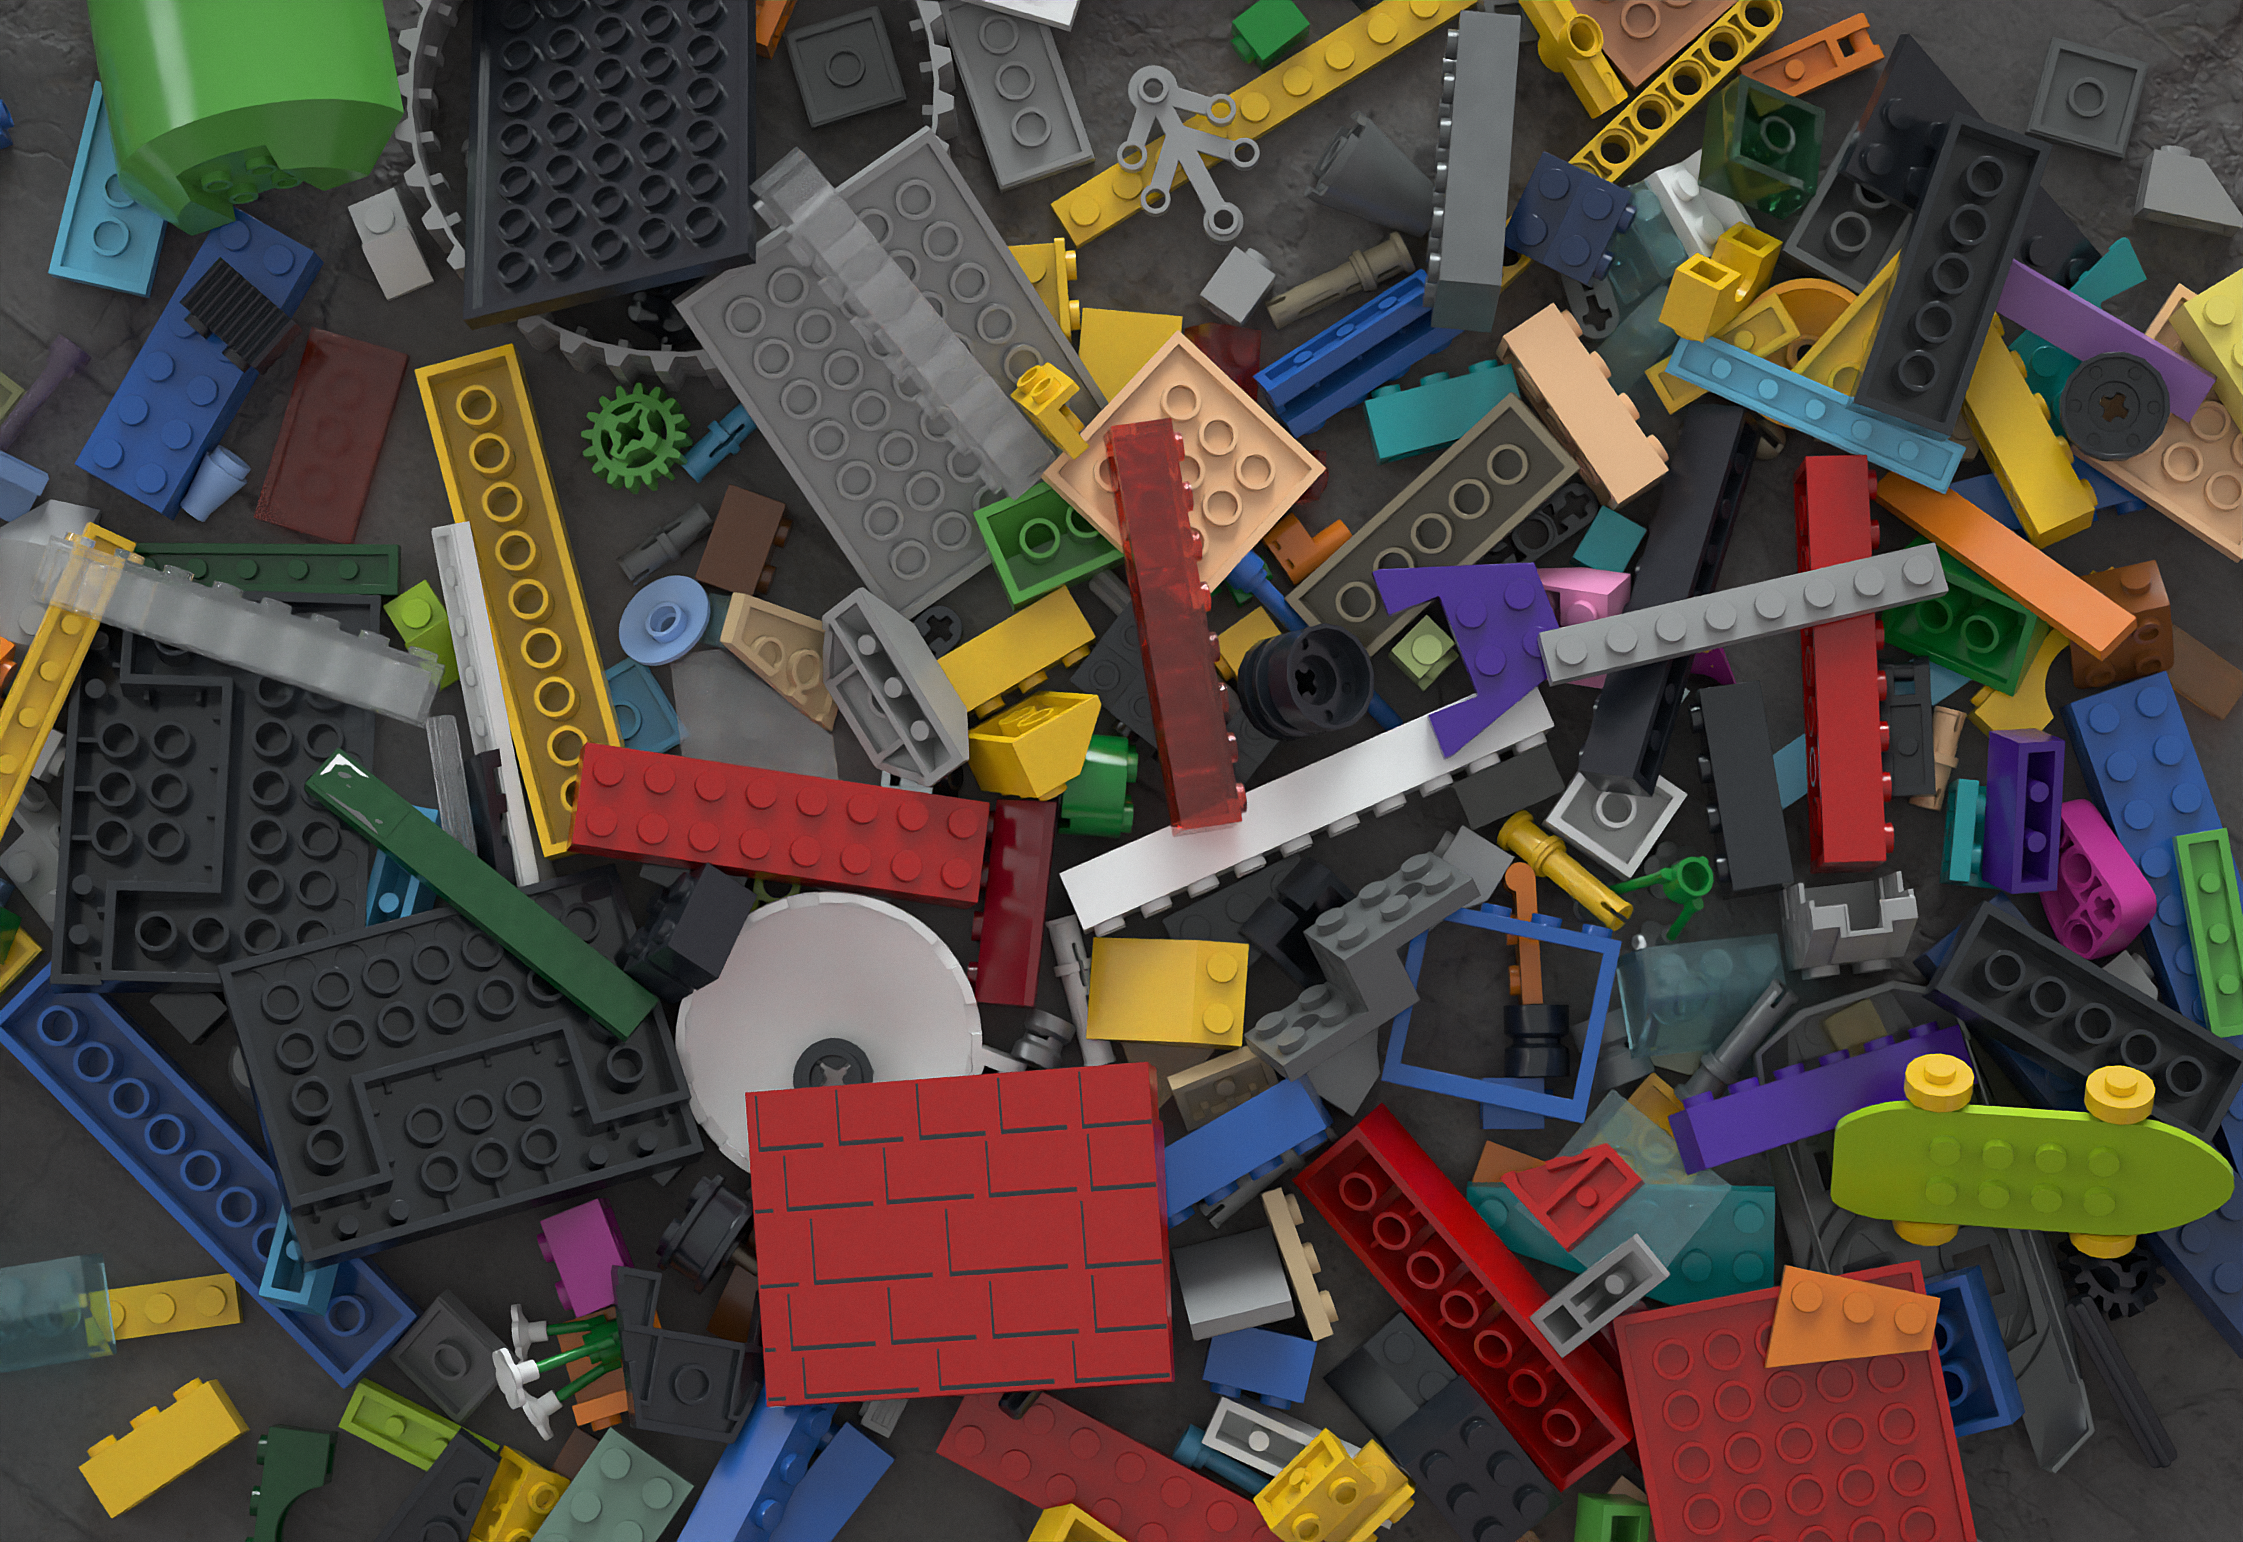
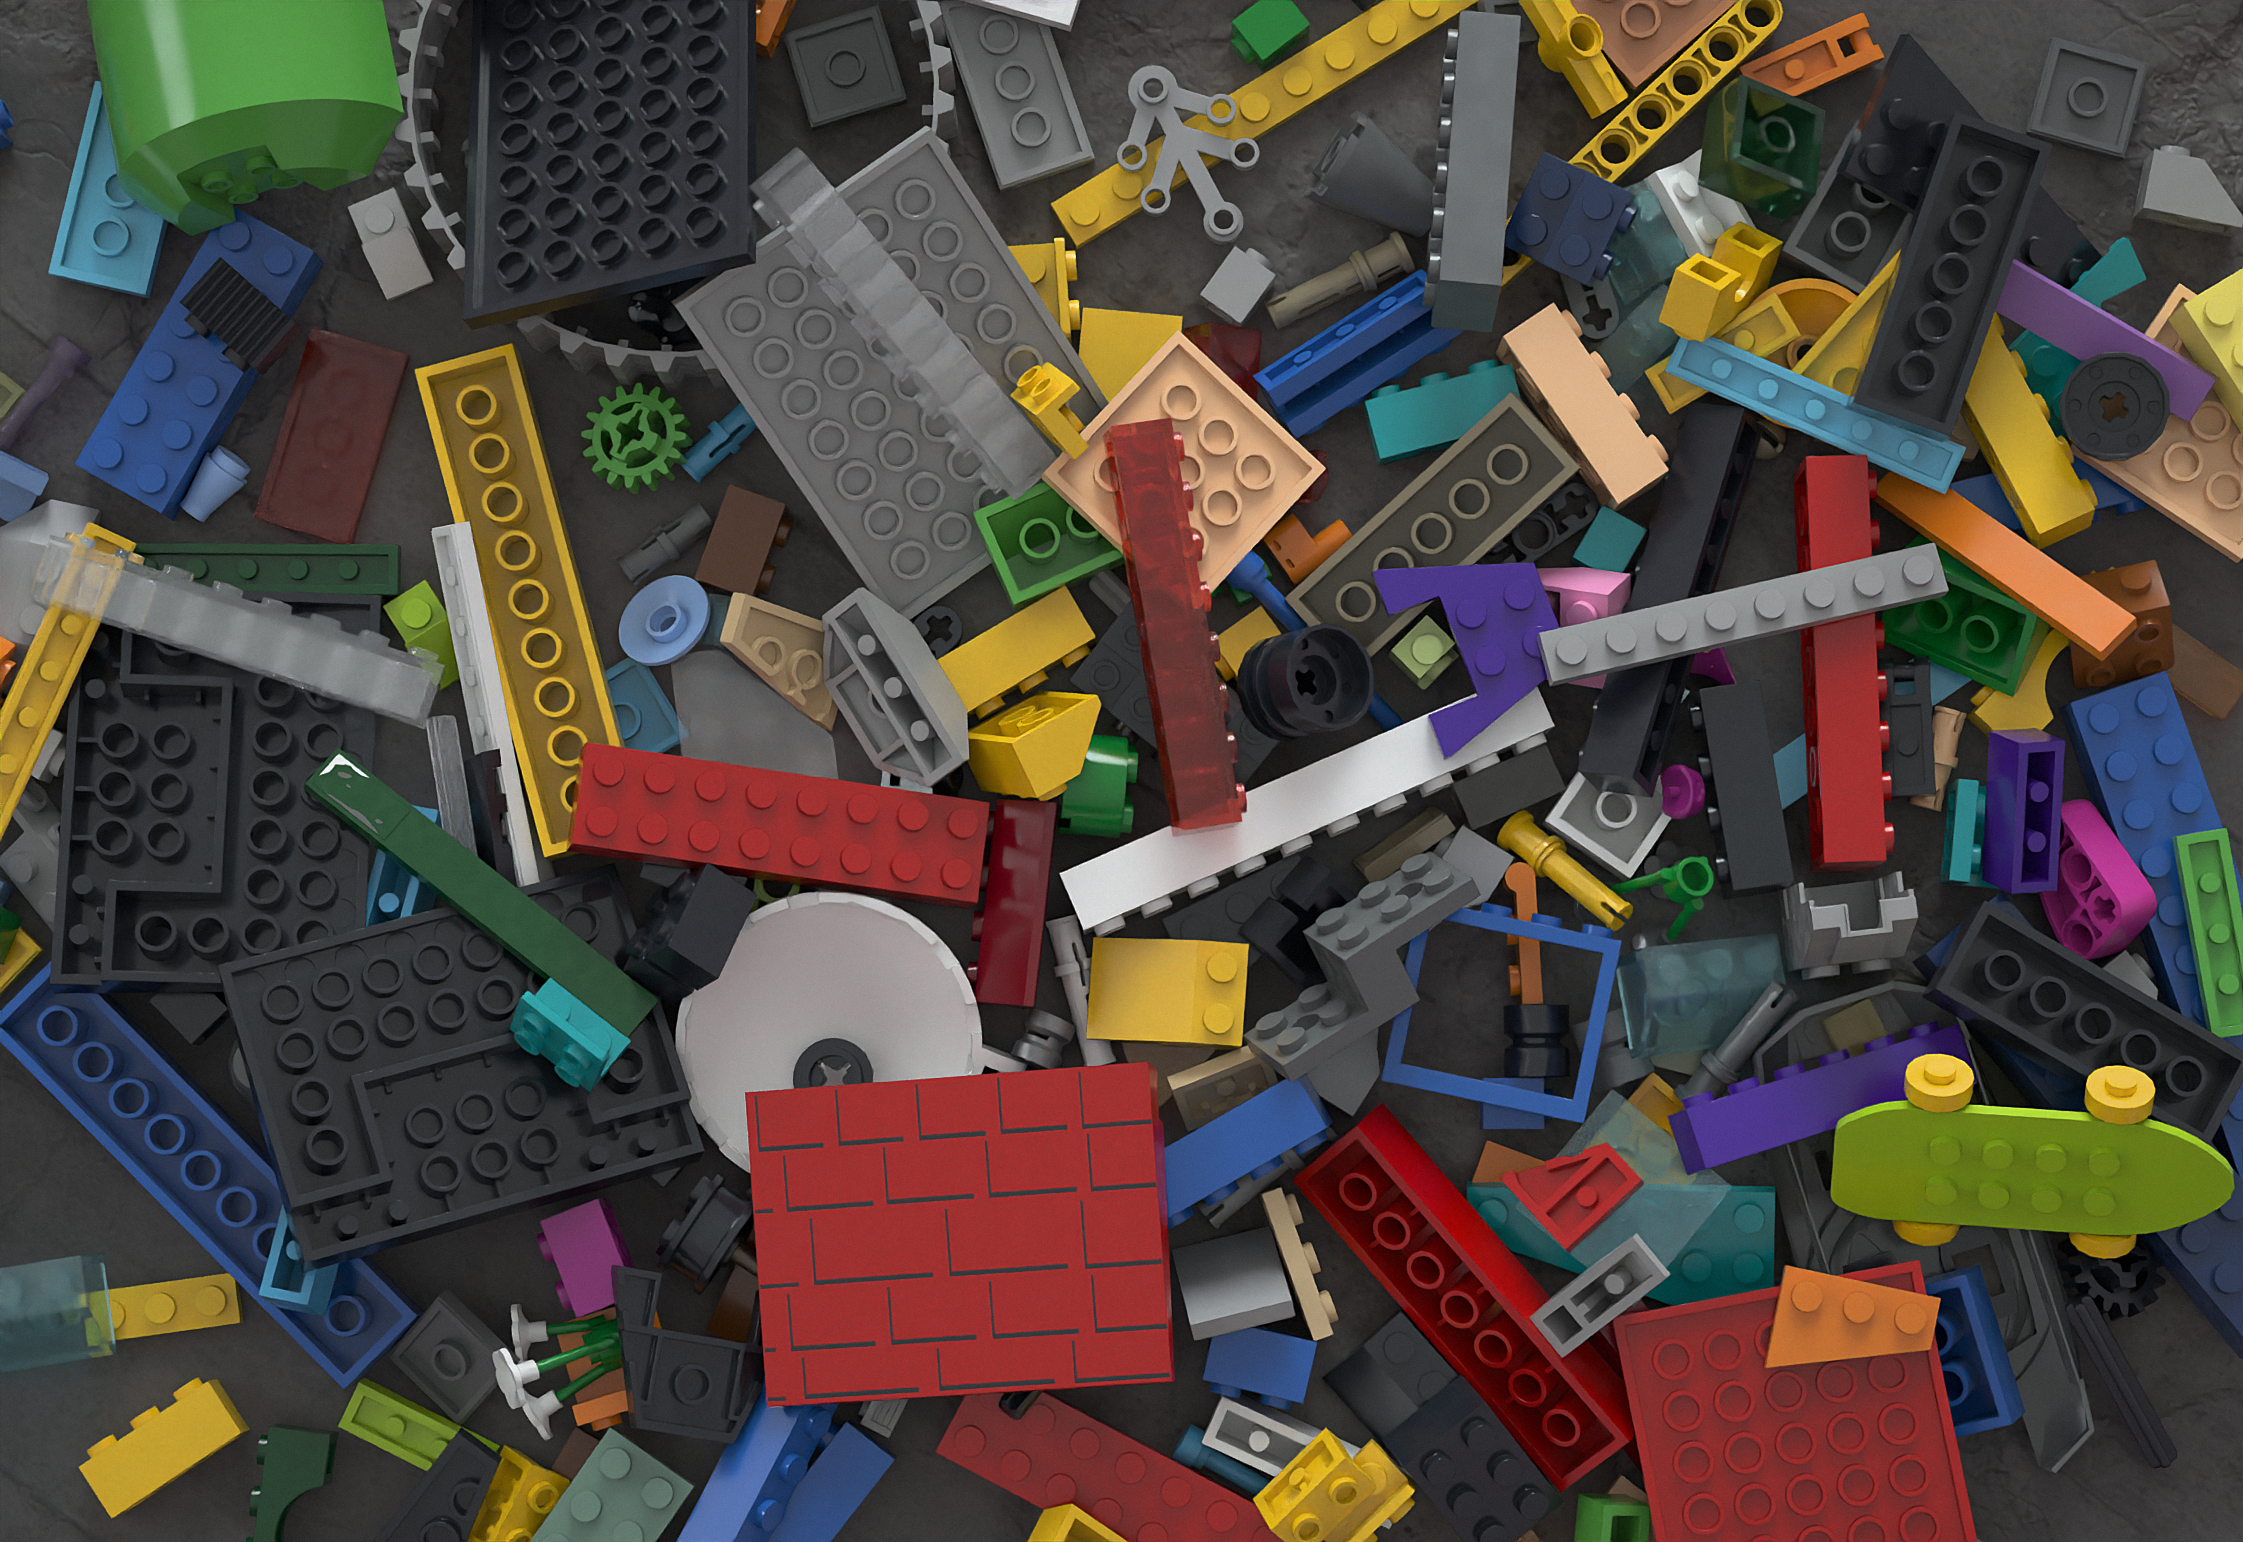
none -> teal bracket [509,978,631,1092]
none -> dark tan tile [1352,805,1456,884]
none -> magenta piece [1660,764,1705,819]

